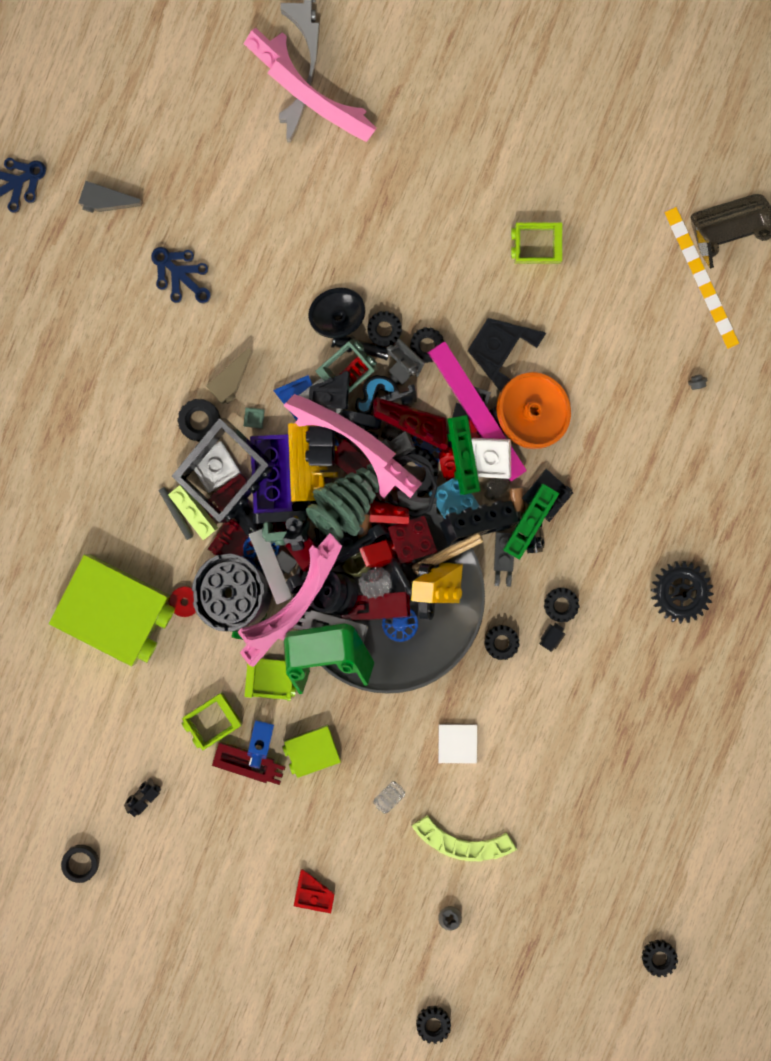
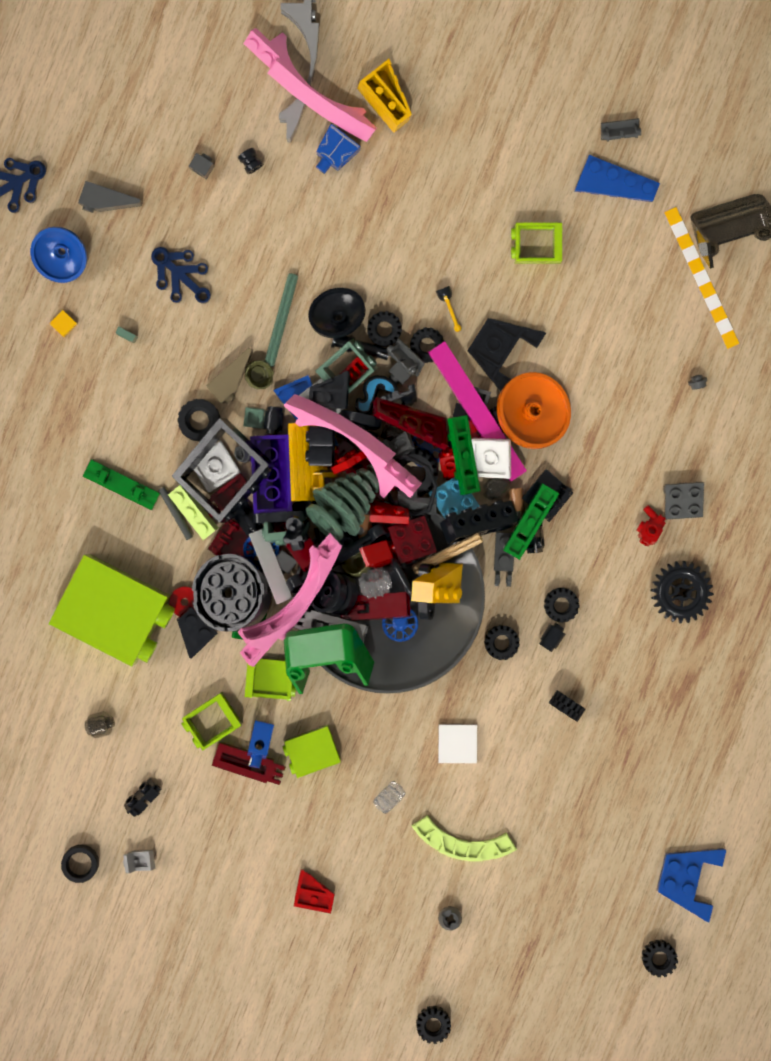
none -> blue dish [30,226,87,283]
none -> yellow tile [49,310,77,338]
none -> green hinge [82,459,160,510]
none -> clear smoke head [85,711,115,738]
none -> sand green tile [115,326,138,343]
none -> light grey bracket [123,850,156,873]
none -> black wing [177,606,218,659]
none -> dark grey plate [189,153,215,180]
none -> dark grey plate [234,445,251,463]
none -> black wheel [237,148,264,174]
none -> olive hair [245,360,274,390]
none -> black brick [263,406,284,435]
none -> sand green axle [265,273,298,367]
none -> blue torso [316,124,360,174]
none -> red wing [331,449,367,475]
none -> yellow wedge [357,59,412,133]
none -> hinge [436,286,462,332]
none -> black tyre [549,690,586,722]
none -> blue wing [574,155,660,202]
none -> dark grey hinge [601,118,641,142]
none -> red piece [636,505,666,547]
none -> blue wing [657,848,726,922]
none -> dark grey hinge [663,482,704,520]

